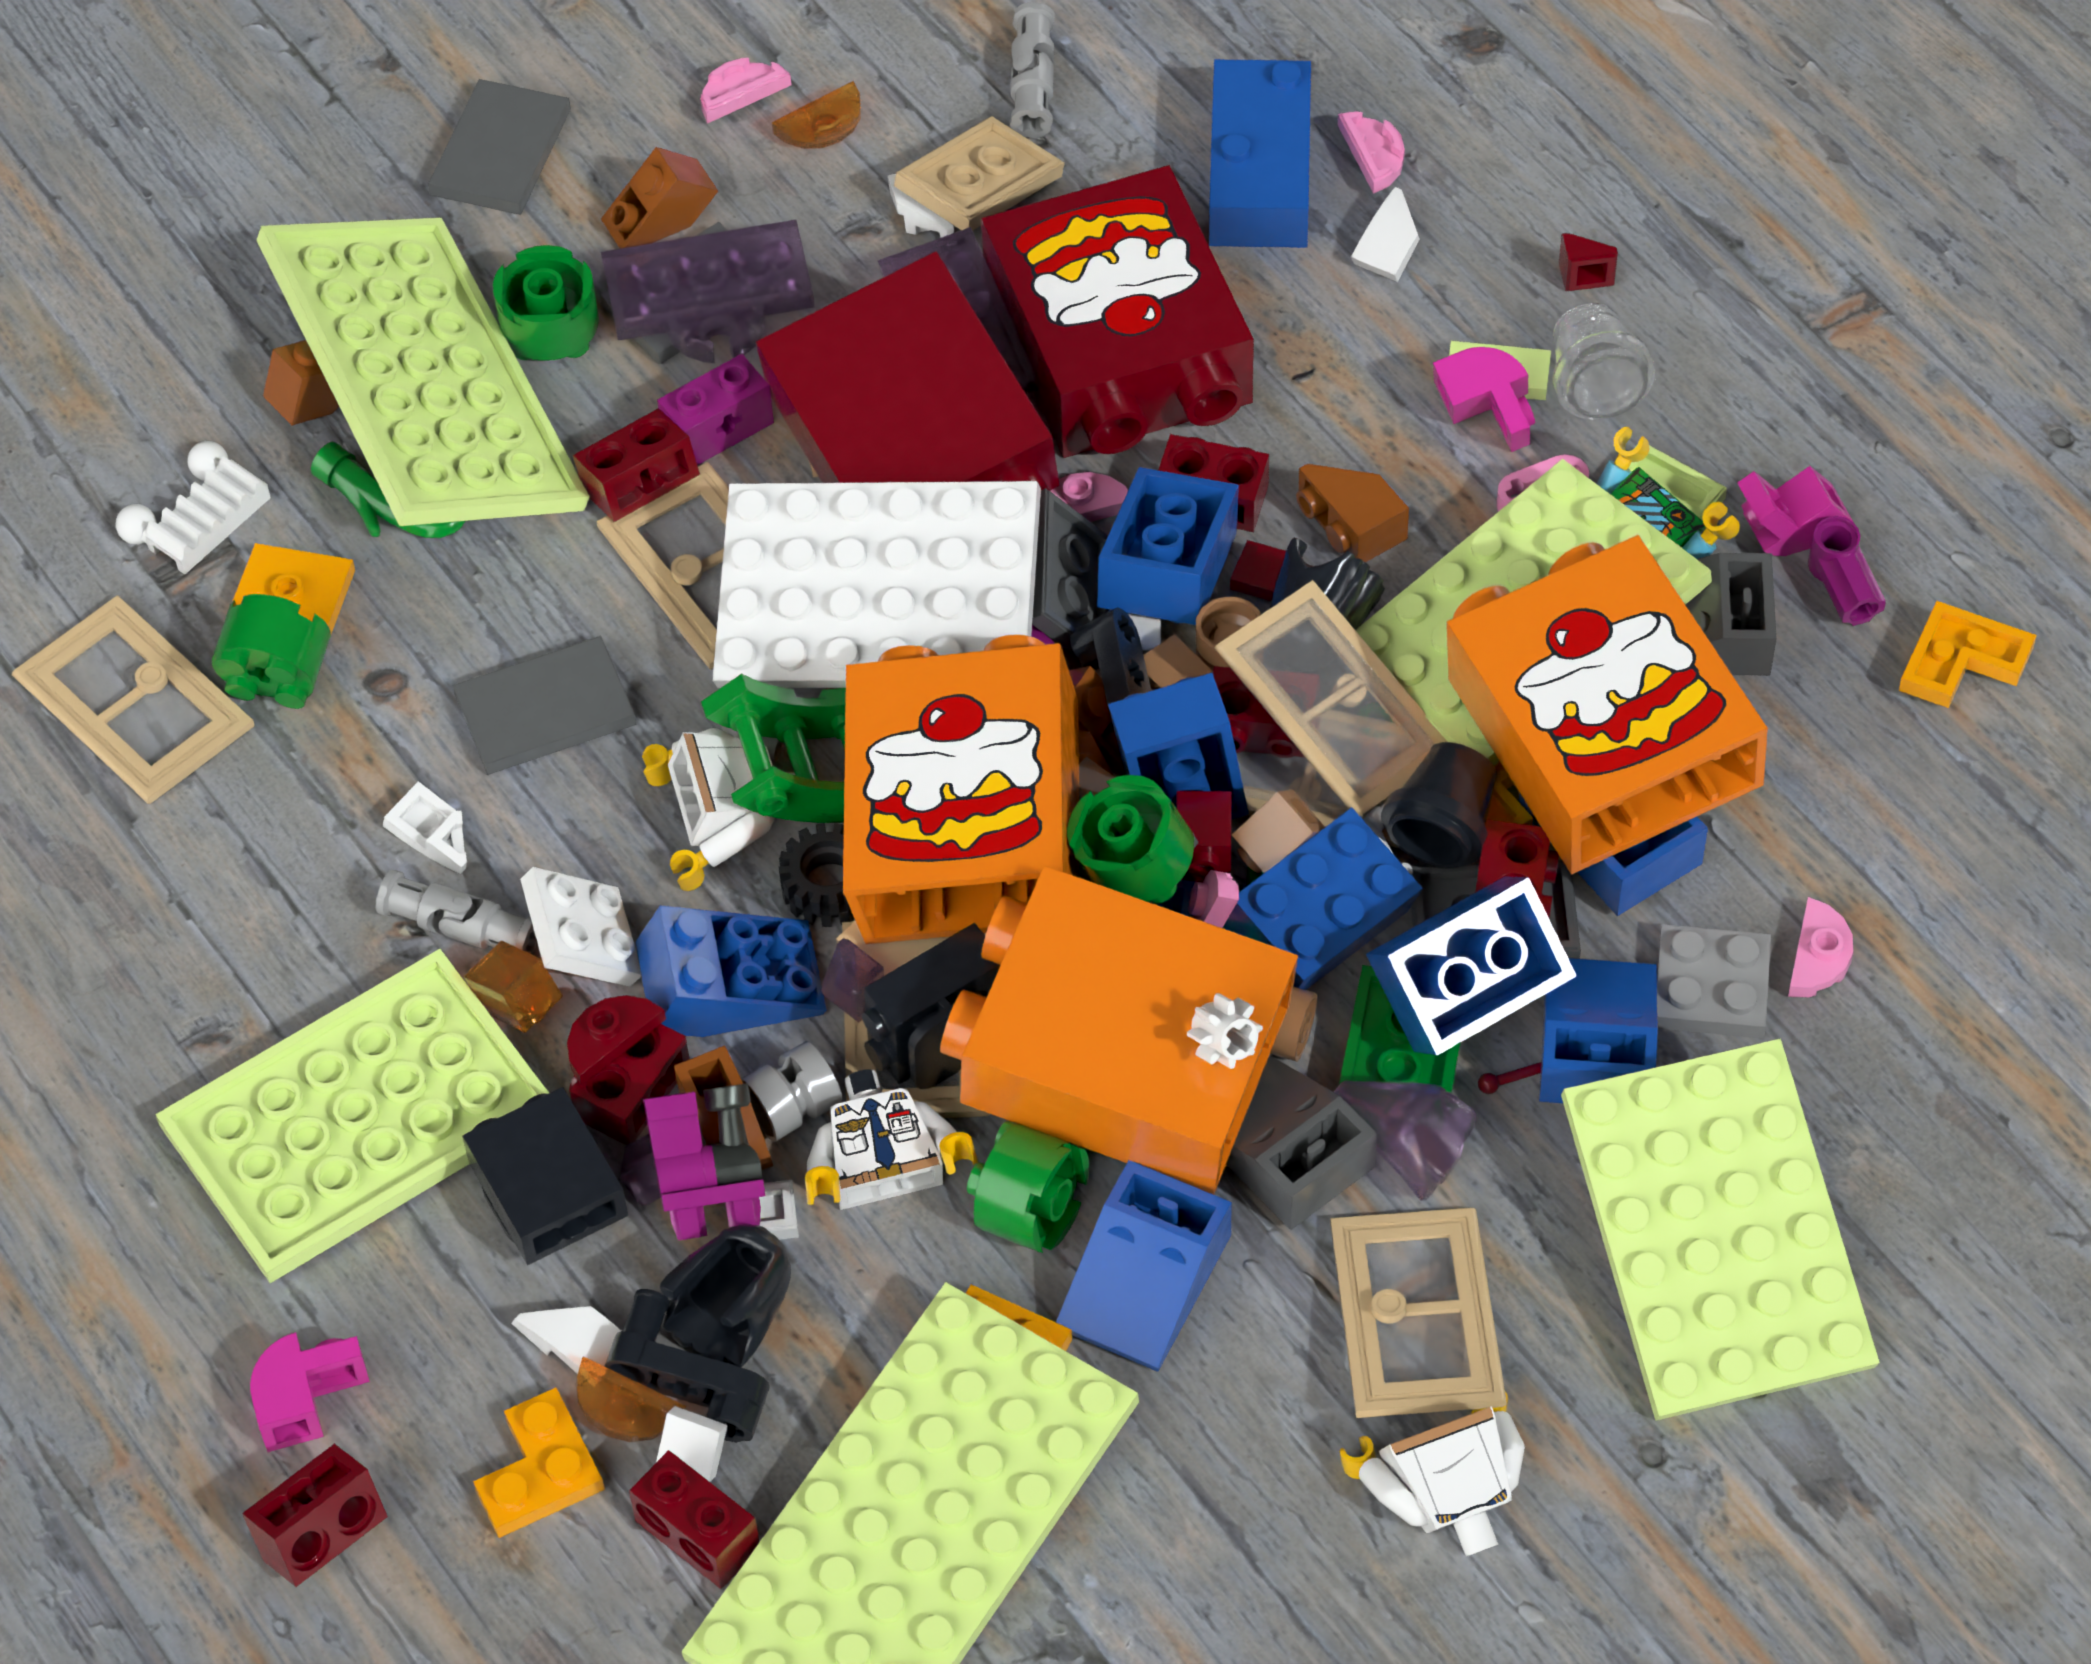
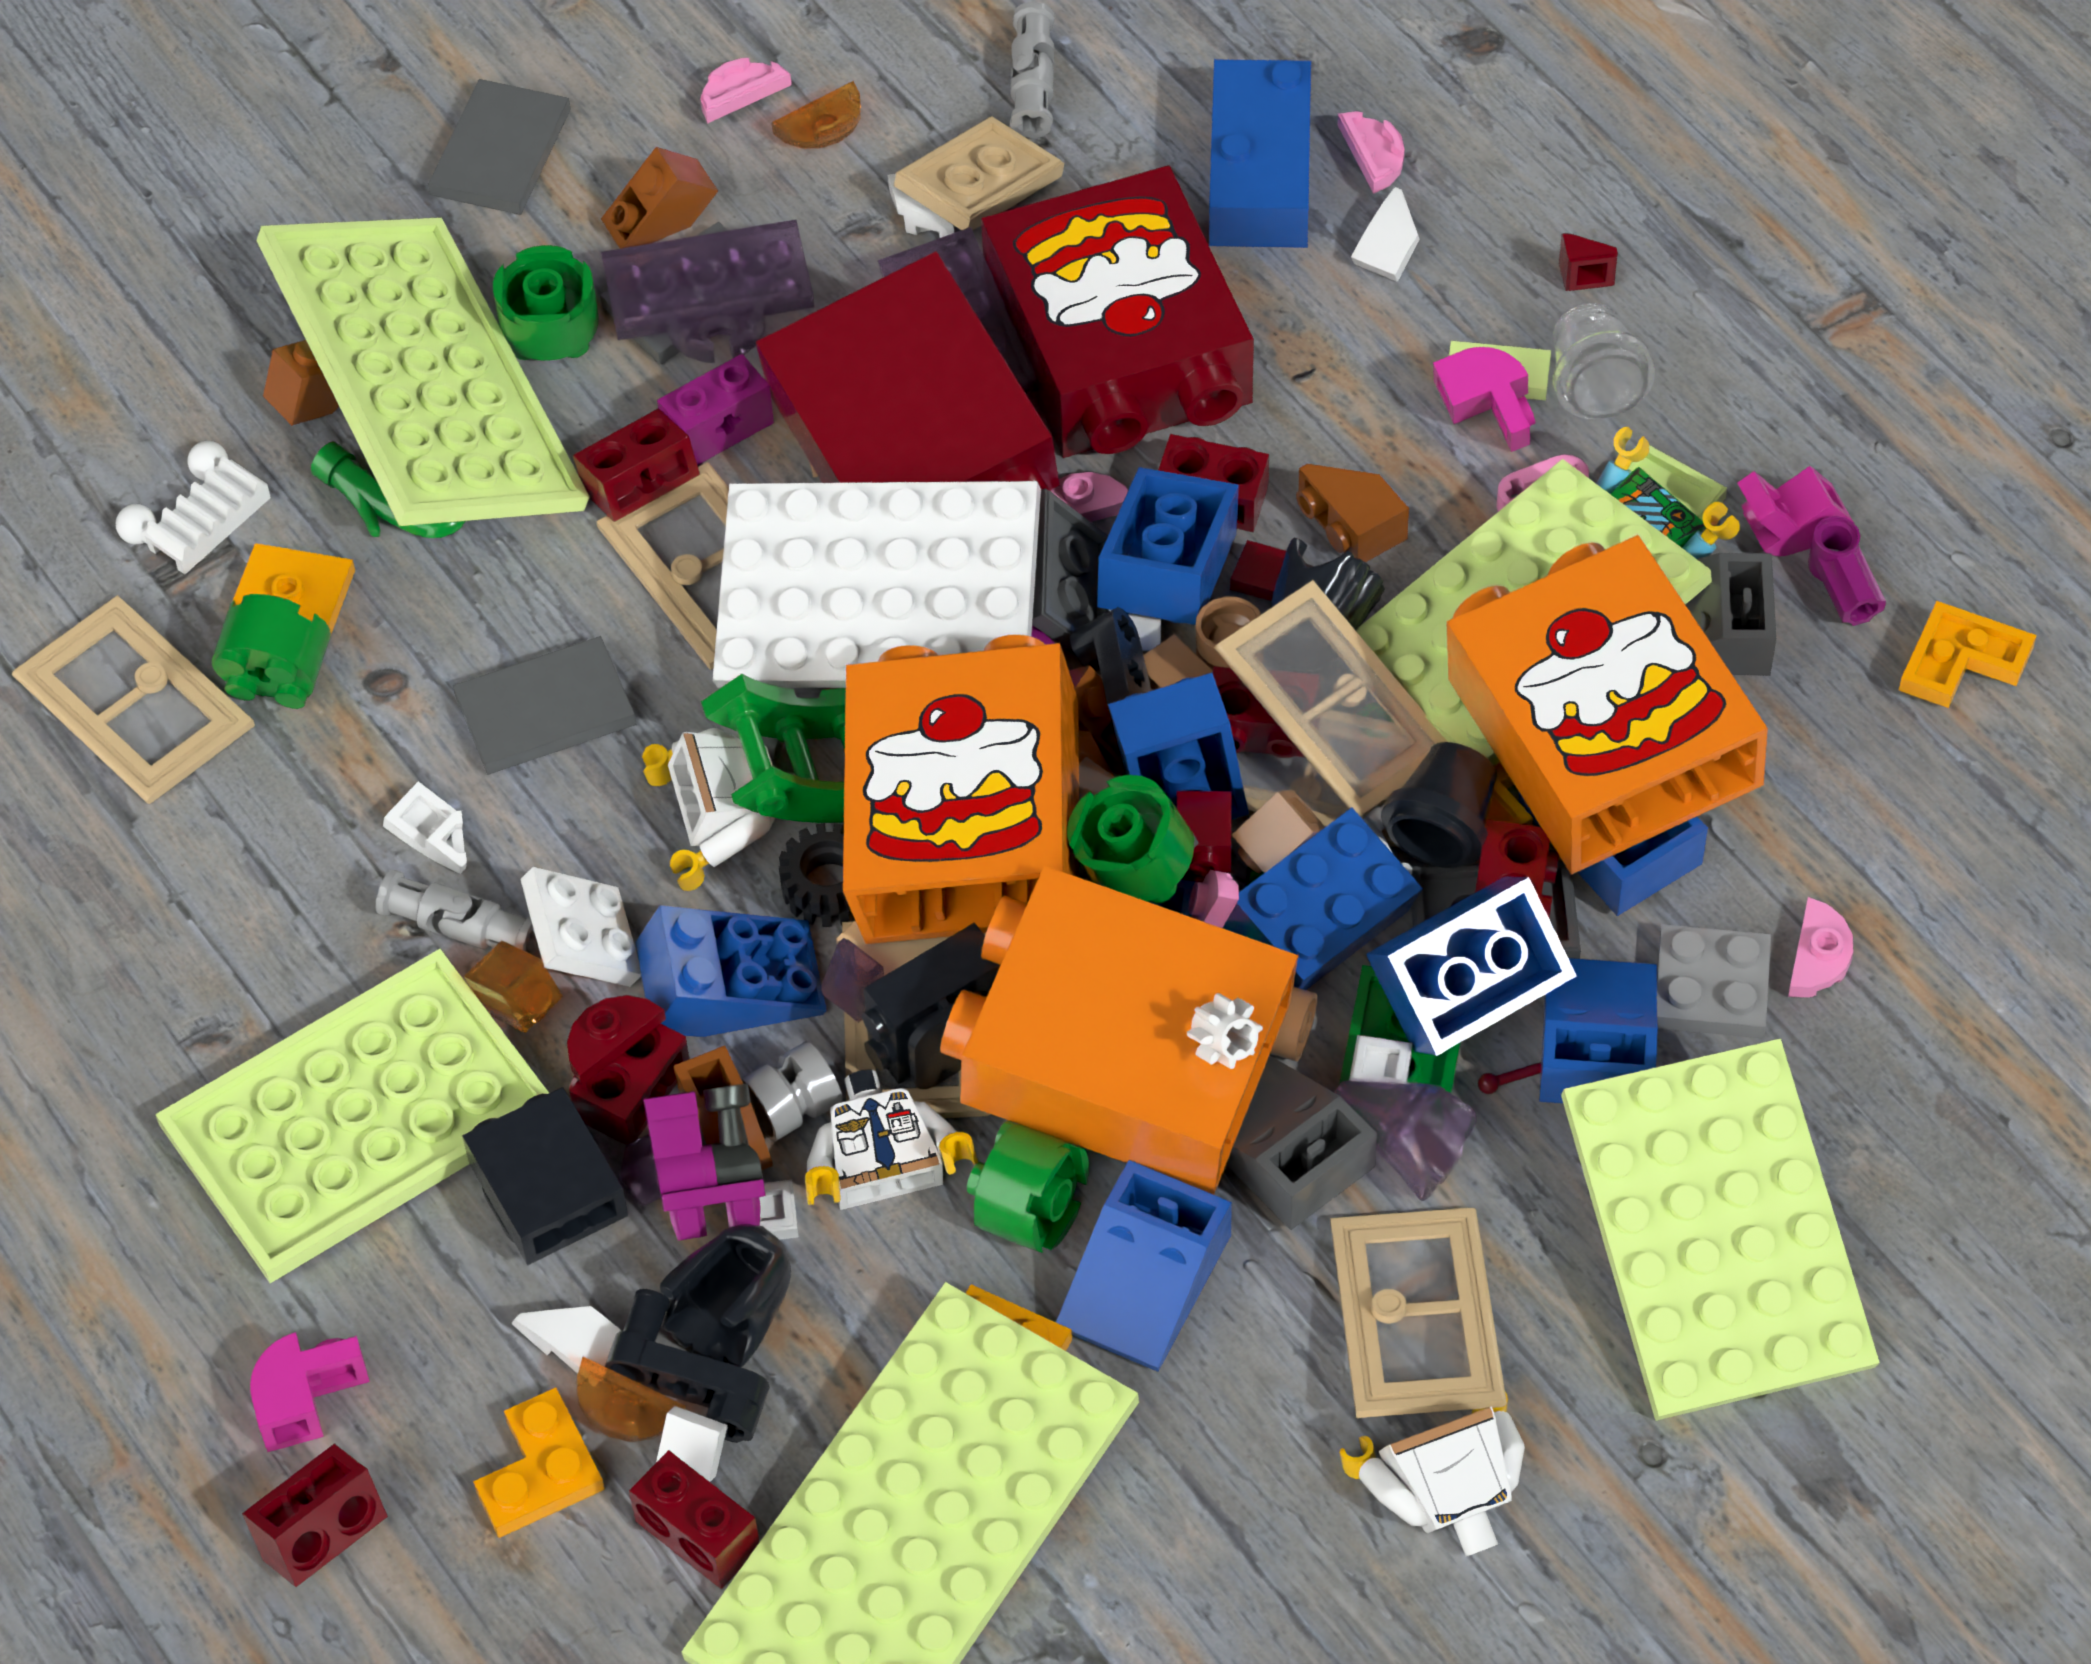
none -> white tile [1348,1035,1412,1100]

